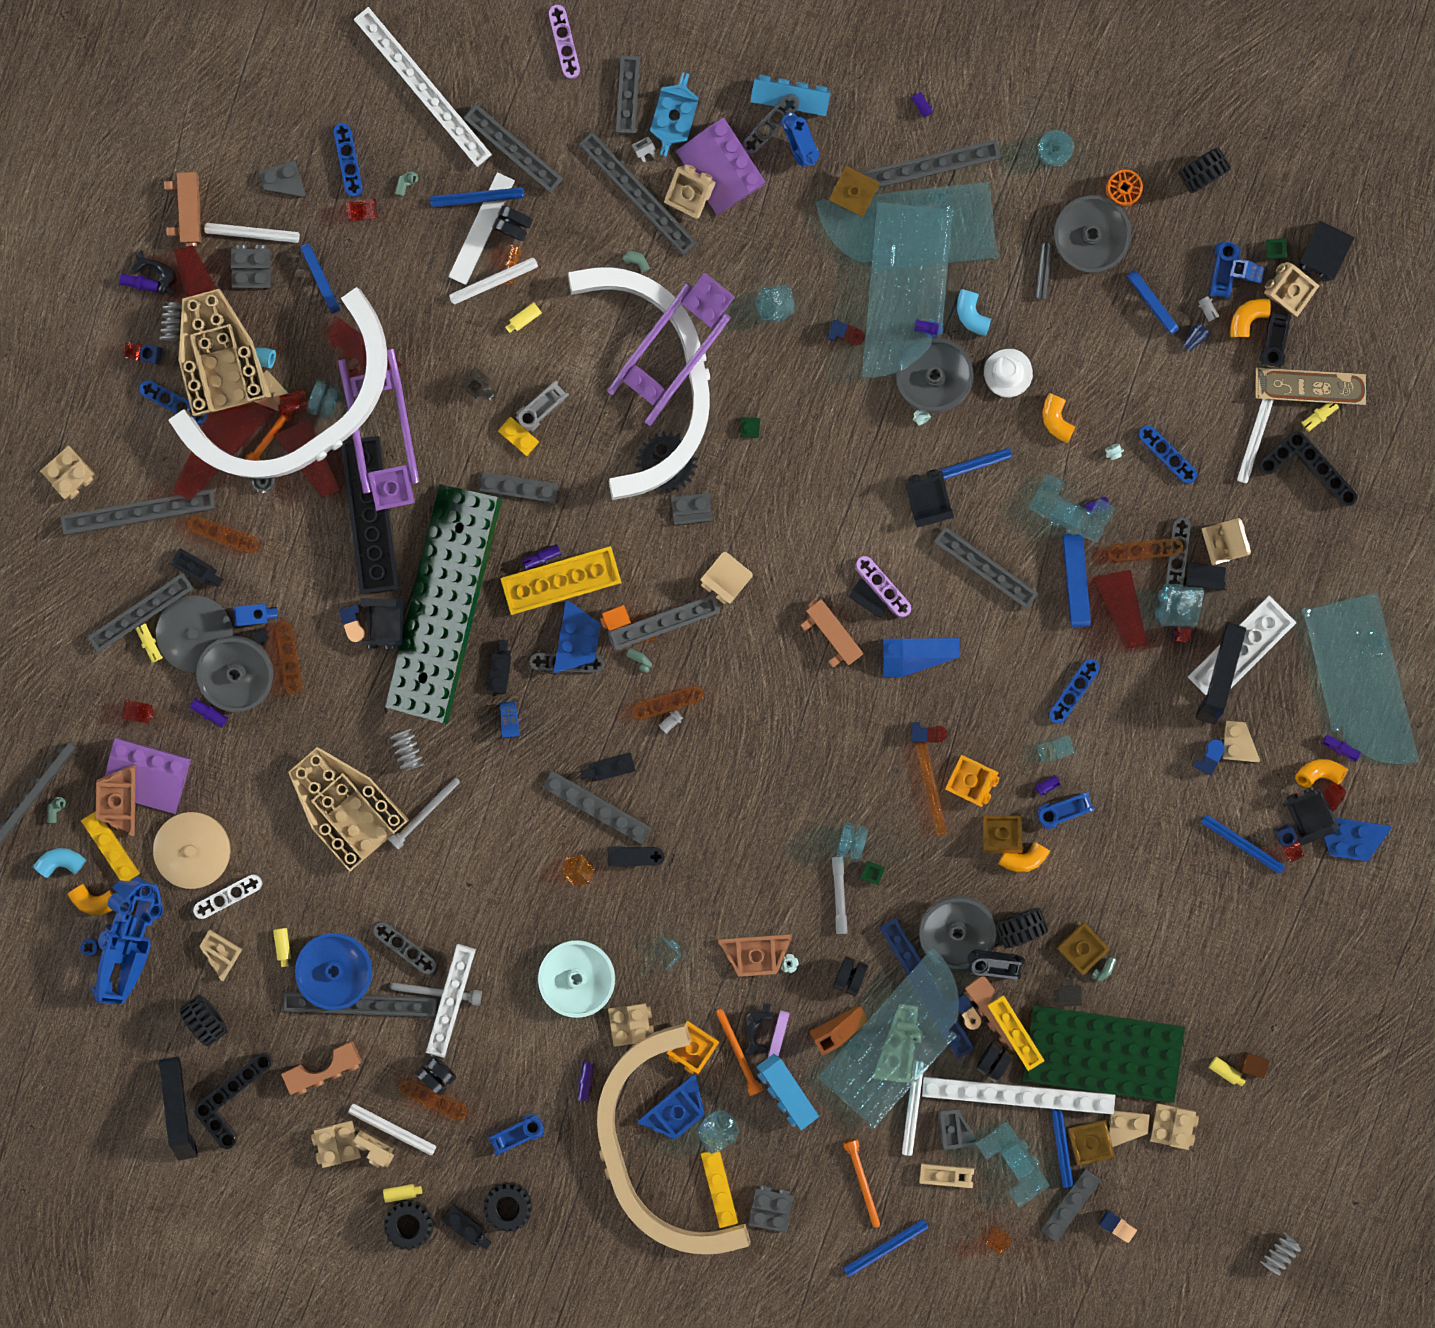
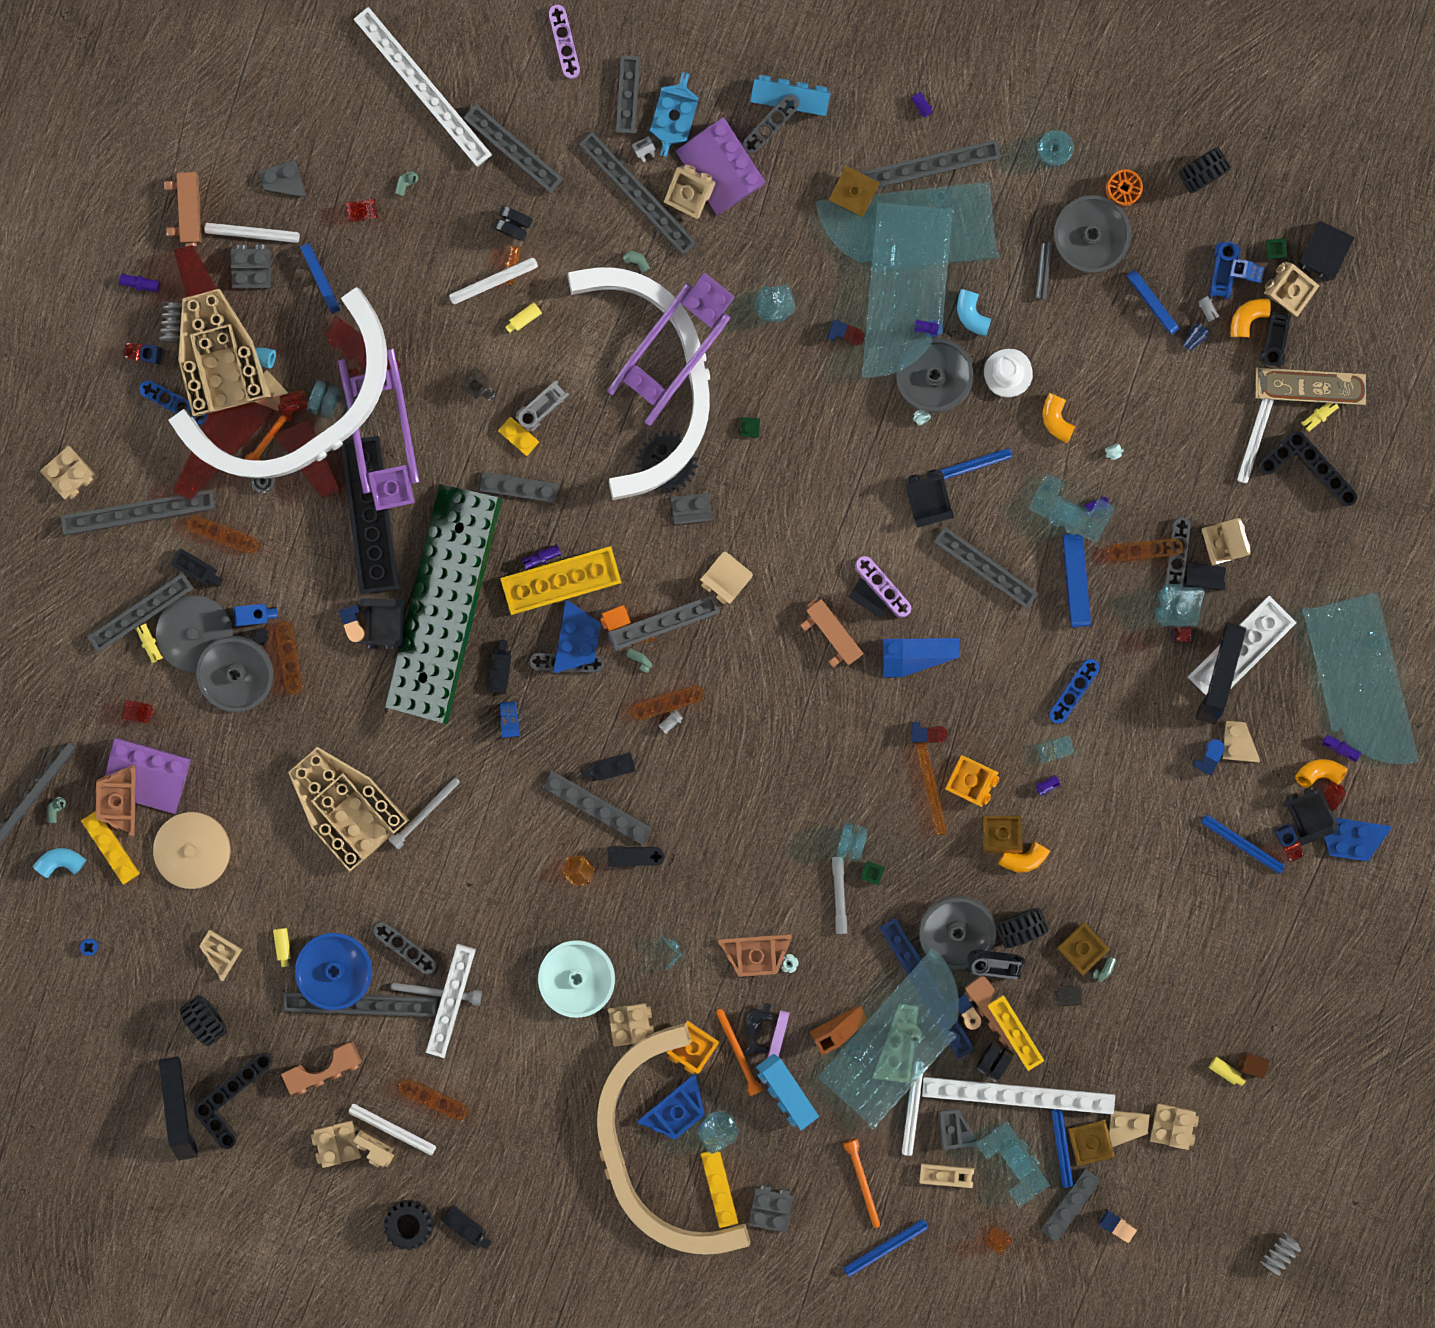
light orange cylinder [67,884,113,915] -> none
blue piece [90,877,163,1004] -> none
black animal [132,250,177,297] -> none
dark purple pin [189,698,228,728] -> none
white beam [193,874,262,919] -> none
blue beam [334,123,363,197] -> none
light yellow cylinder [383,1184,422,1203] -> none
light grey piece [390,728,424,771] -> none
black wheel [415,1054,457,1096] -> none
blue axle [430,187,524,207] -> none
white tile [449,172,515,285] -> none
black tyre [483,1182,532,1233] -> none
blue piece [487,1113,545,1156] -> none
dark purple pin [577,1062,595,1102] -> none
blue piece [782,112,820,168] -> none
black wheel [833,956,868,997] -> none
dark green plate [1022,1005,1185,1103] -> none
blue piece [1037,791,1095,830] -> none
clear red wedge [1091,570,1147,649] -> none
blue beam [1138,425,1197,484] -> none

